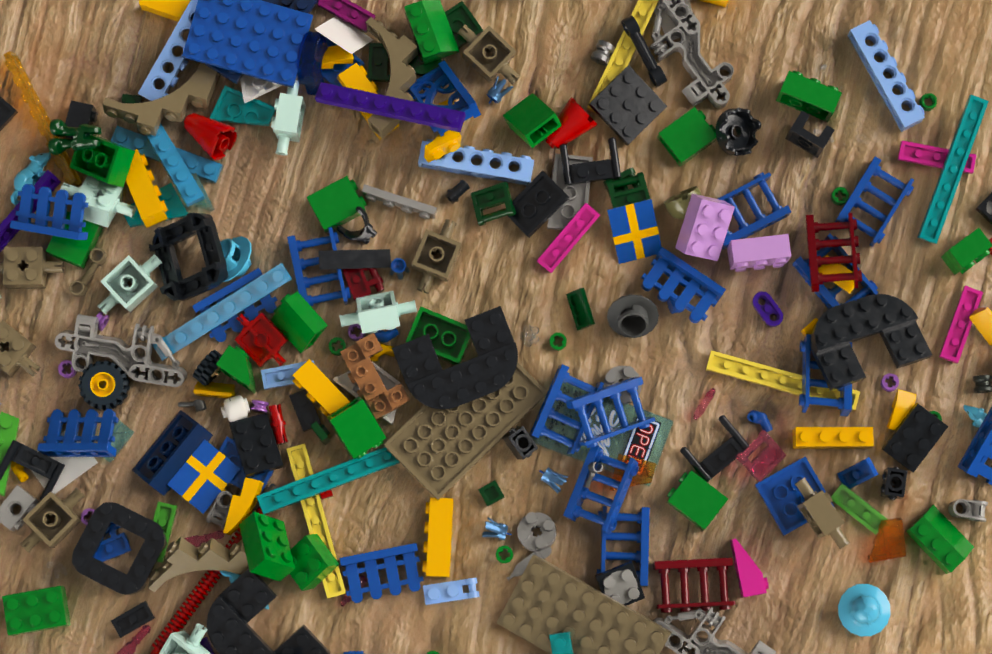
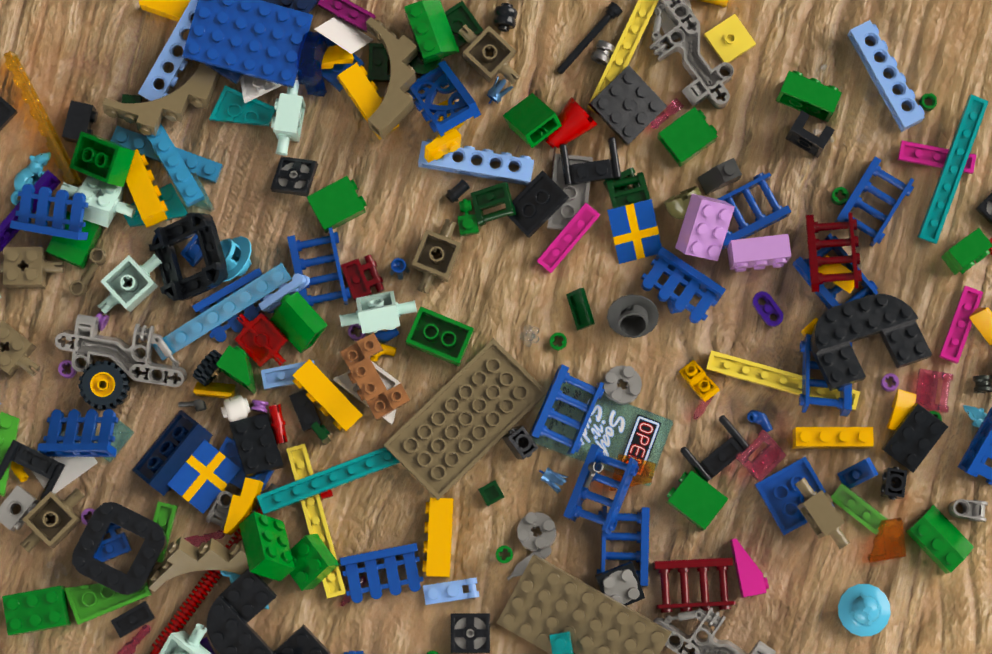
dark green piece [48,119,101,155] -> none
red cone [184,113,237,160] -> none
dark purple plate [315,82,466,132] -> none
black sticker [319,249,391,269] -> none
green brick [326,396,386,459] -> none
green bush [329,337,346,356] -> none
black helmet [337,206,377,245] -> none
light grey plate [362,184,437,219] -> none
black plate [392,306,518,409] -> none
flat silver piece [482,517,512,540] -> none
blue fence [566,377,655,448] -> none
black piece [621,15,667,87] -> none
black plate [715,108,761,156] -> none
none -> bright green wing [64,582,152,625]
none -> blue slope [180,235,203,267]
none -> light blue plate [258,273,310,312]
none -> black piece [270,156,318,197]
none -> black piece [451,613,490,653]
none -> green plate [457,199,479,236]
none -> black piece [493,3,518,32]
none -> black piece [557,2,623,74]
none -> clear pink piece [651,98,684,129]
none -> yellow slope [679,360,720,402]
none -> dark grey slope [697,158,742,195]
none -> light yellow plate [704,14,756,63]
none -> clear pink plate [915,369,953,413]

